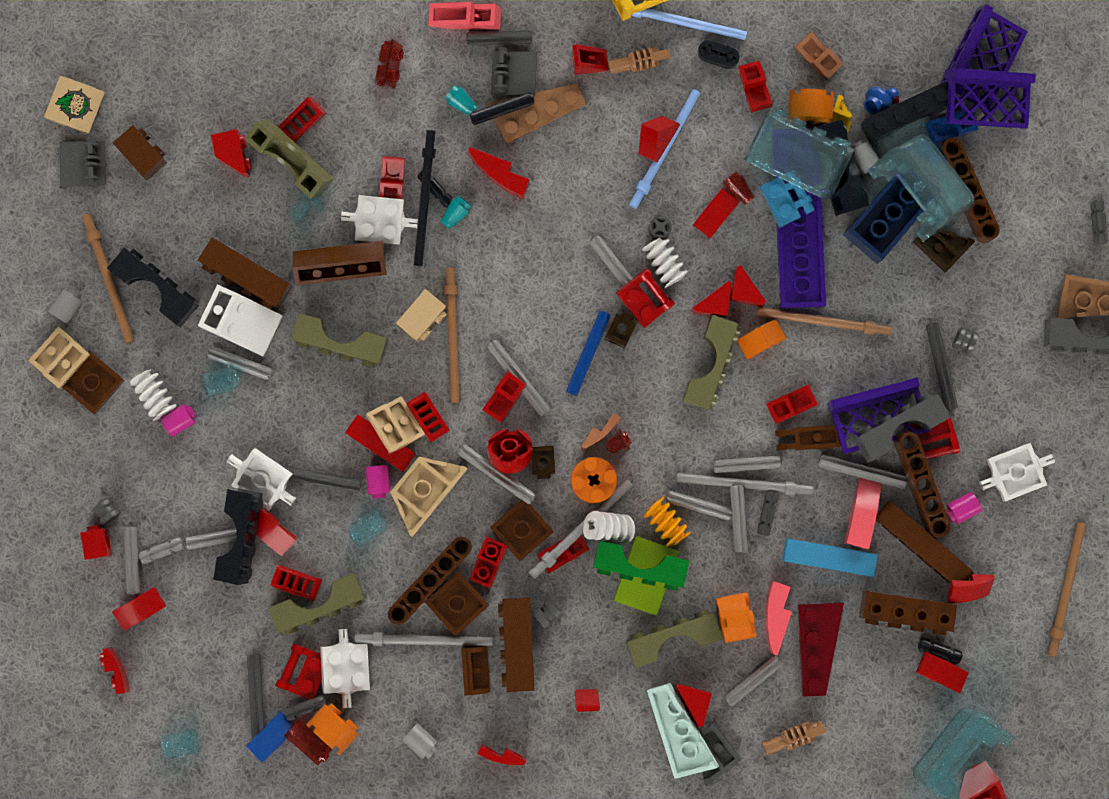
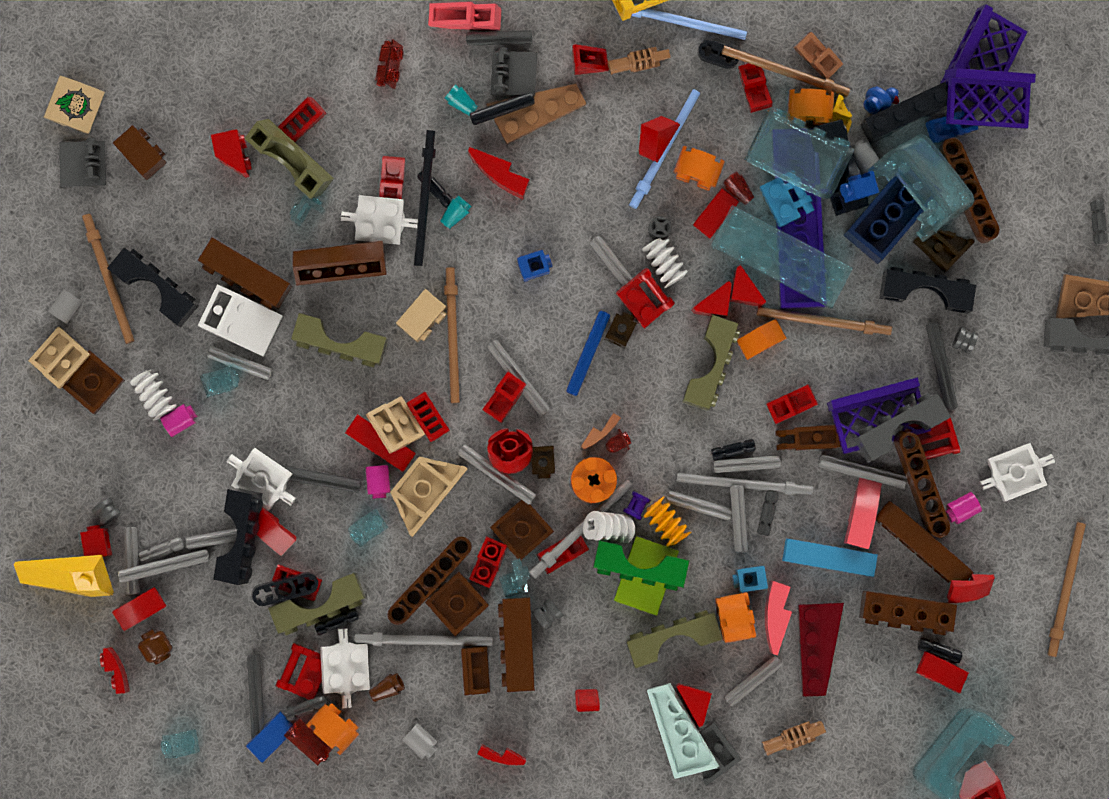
none -> yellow wedge [14,555,114,597]
none -> light grey axle [118,550,209,583]
none -> reddish brown head [138,629,173,665]
none -> black beam [251,572,318,606]
none -> black axle [314,608,359,635]
none -> reddish brown cone [369,673,405,702]
none -> clear light blue bracket [499,559,530,597]
none -> blue brick [517,250,553,282]
none -> dark purple bush [623,491,651,521]
none -> orange brick [673,146,725,191]
none -> clear light blue plate [711,205,853,309]
none -> black axle [711,439,756,460]
none -> medium nougat bar [721,45,850,97]
none -> dark azure brick [732,566,768,593]
none -> blue brick [840,171,879,203]
none -> black arch [879,267,977,314]

